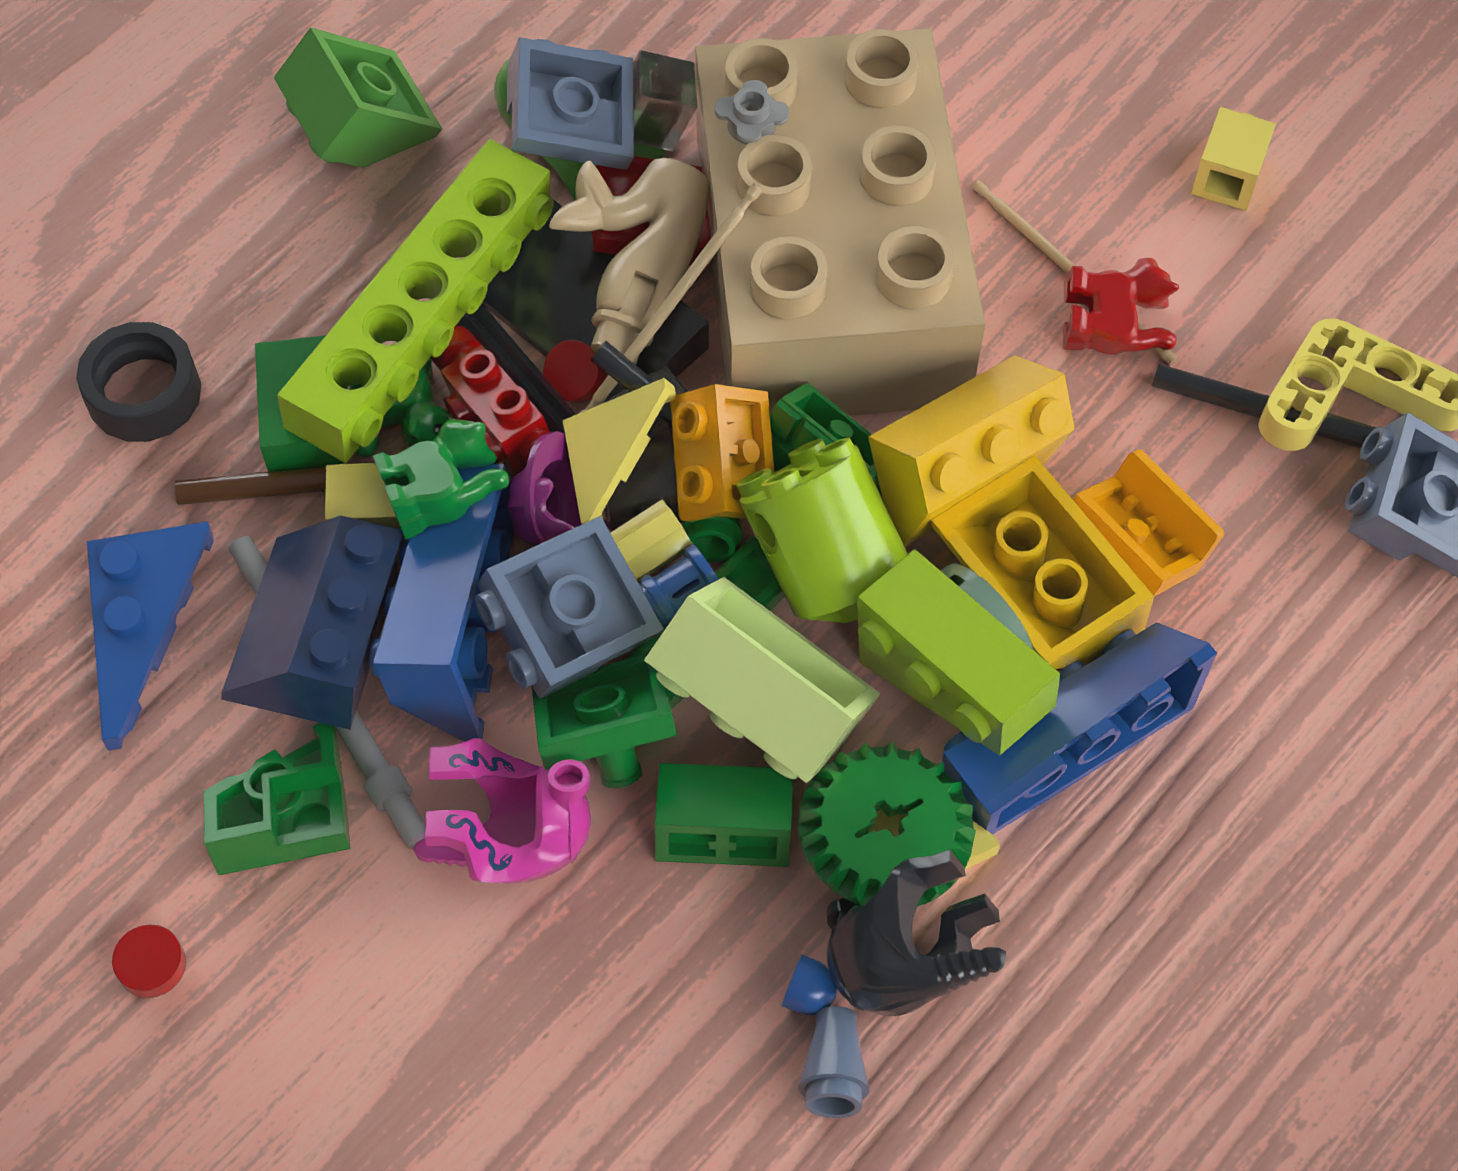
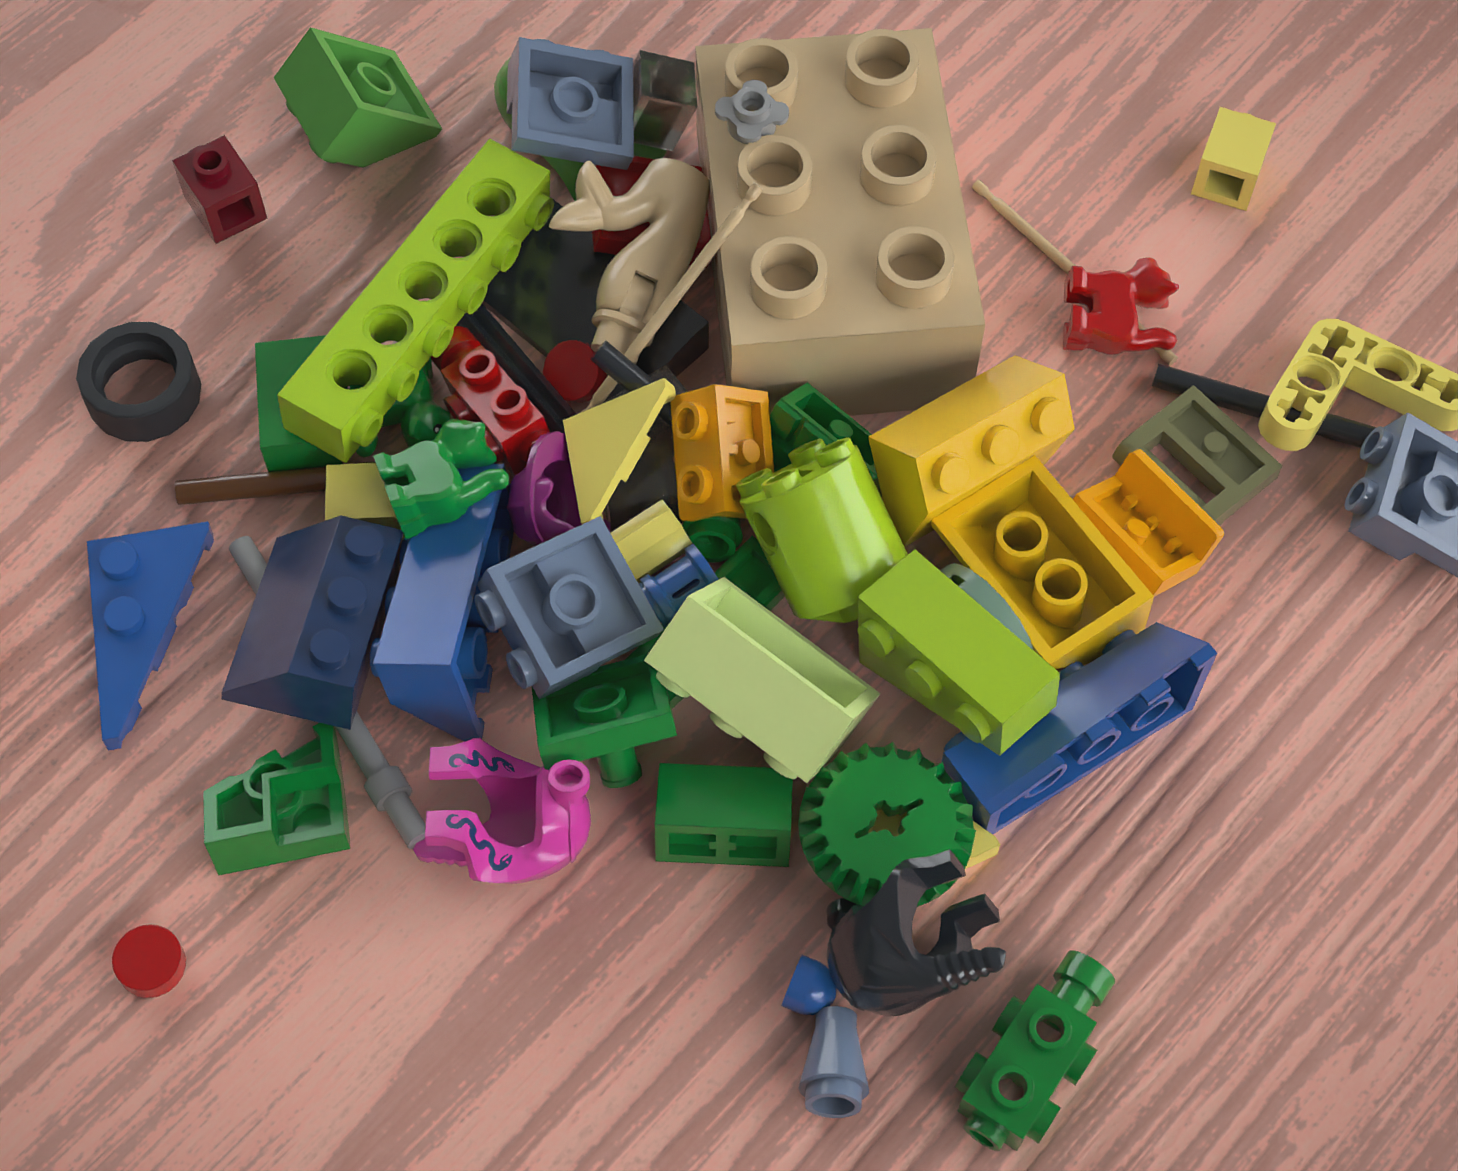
none -> dark red brick [172,135,268,244]
none -> green brick [954,950,1115,1151]
none -> olive plate [1112,385,1282,526]

